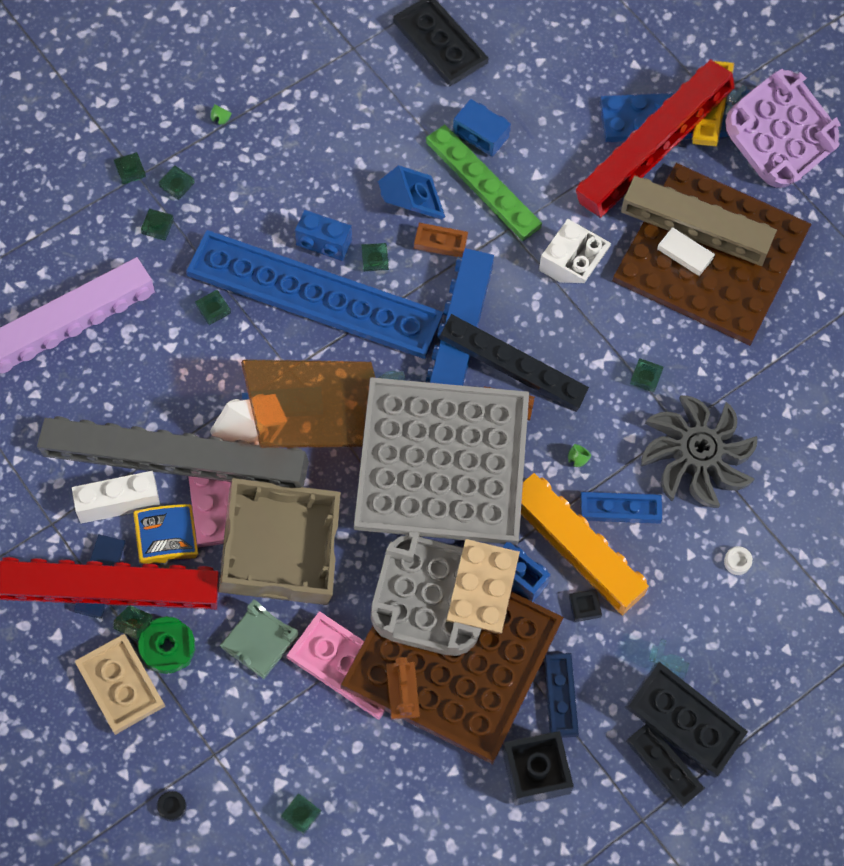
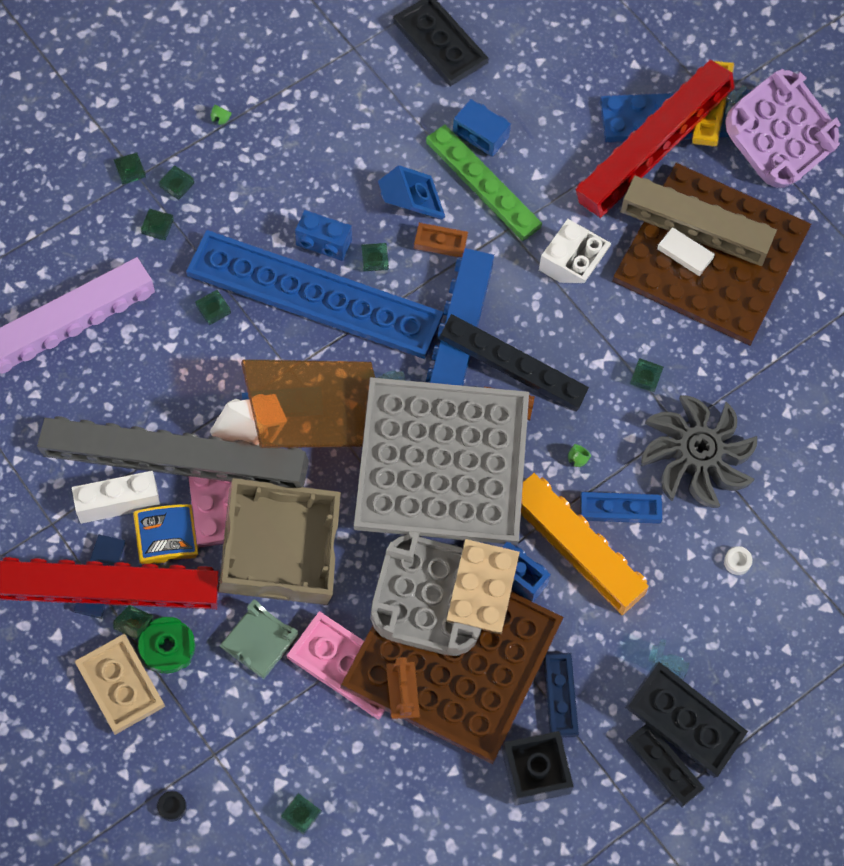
black tile [569,589,602,622] -> none

